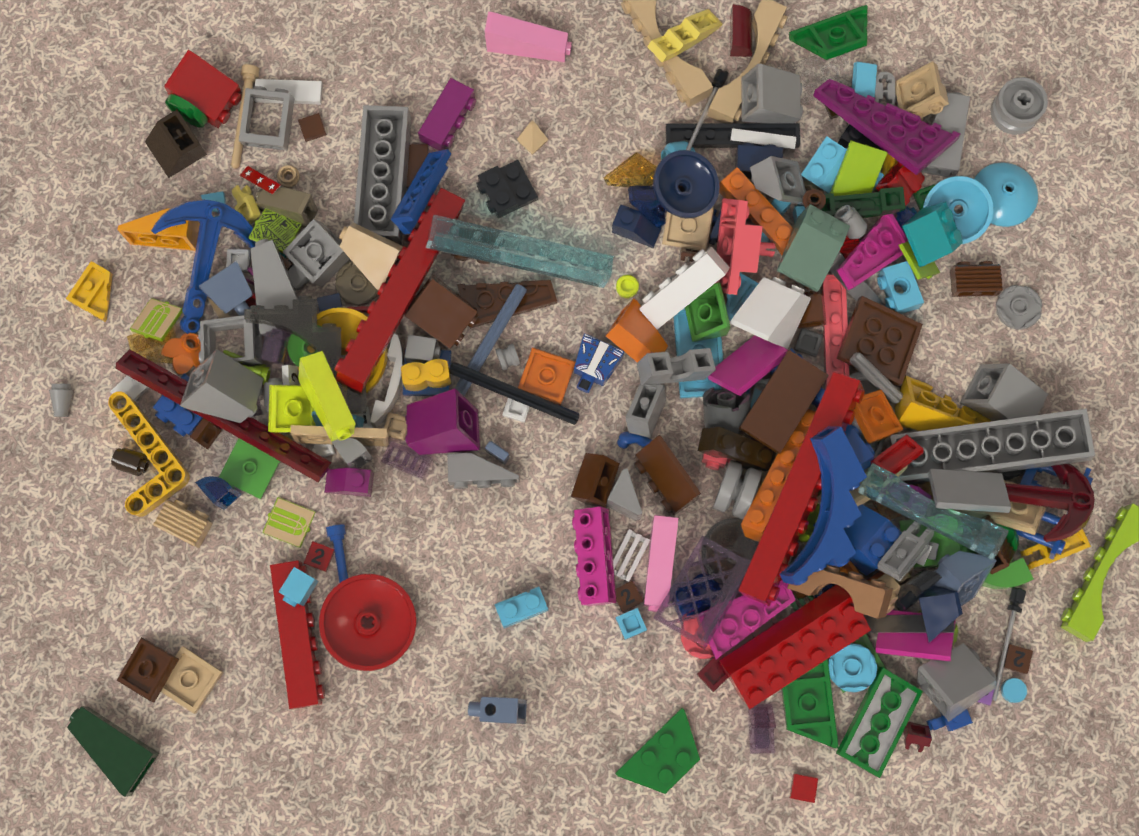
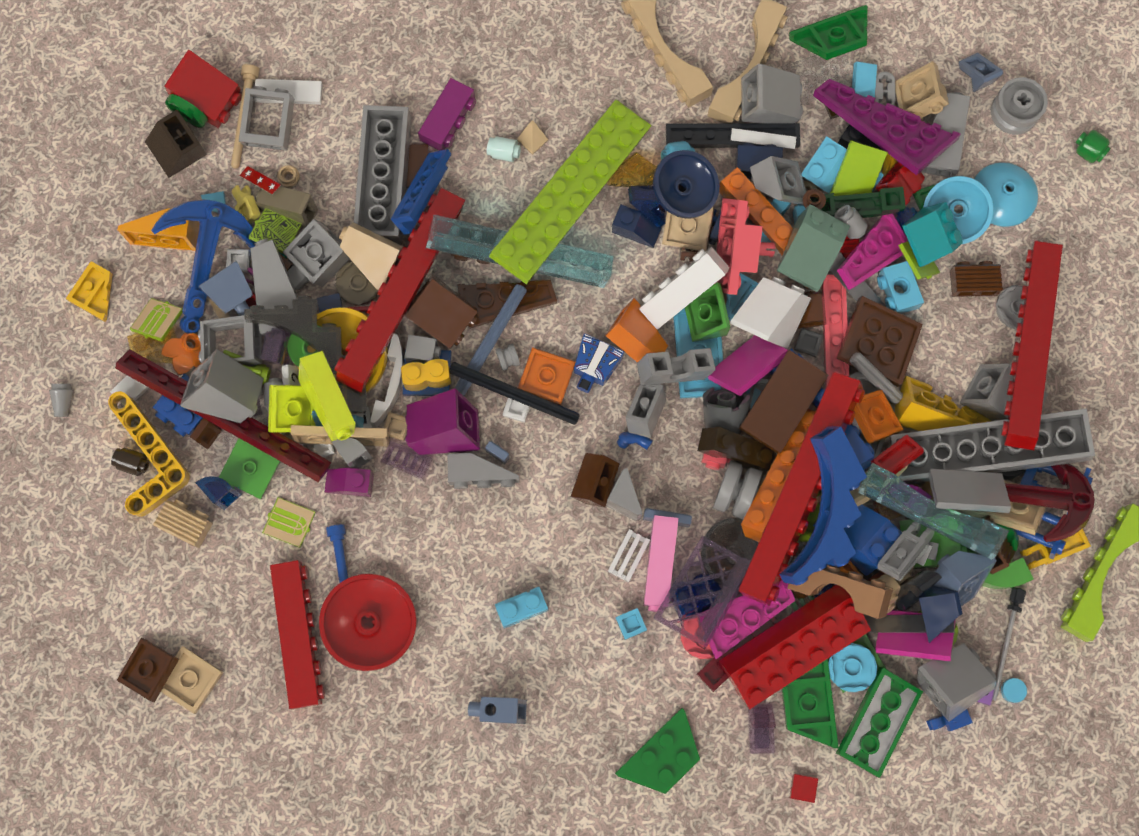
dark green slope [67,706,159,797] -> none
medium azure brick [279,567,319,607] -> none
reddish brown tile [298,113,327,142] -> none
red tile [304,541,335,572] -> none
black plate [476,160,538,219] -> none
bright pink slope [485,12,572,62] -> none
dark pink brick [572,506,616,606] -> none
reddish brown tile [615,580,644,613] -> none
neon yellow tile [616,275,639,298] -> none
reddish brown slope [634,435,701,516] -> none
light yellow slope [647,9,723,62] -> none
piece [686,69,729,151] -> none
dark red brick [730,4,752,57] -> none
dark red tile [903,722,932,752] -> none
reddish brown tile [1004,644,1033,674] -> none
none -> light aqua brick [487,136,521,162]
none -> lime plate [489,100,652,285]
none -> sand blue tile [643,508,692,528]
none -> sand blue slope [959,53,1003,92]
none -> red brick [1001,241,1063,450]
none -> green head [1075,130,1111,163]

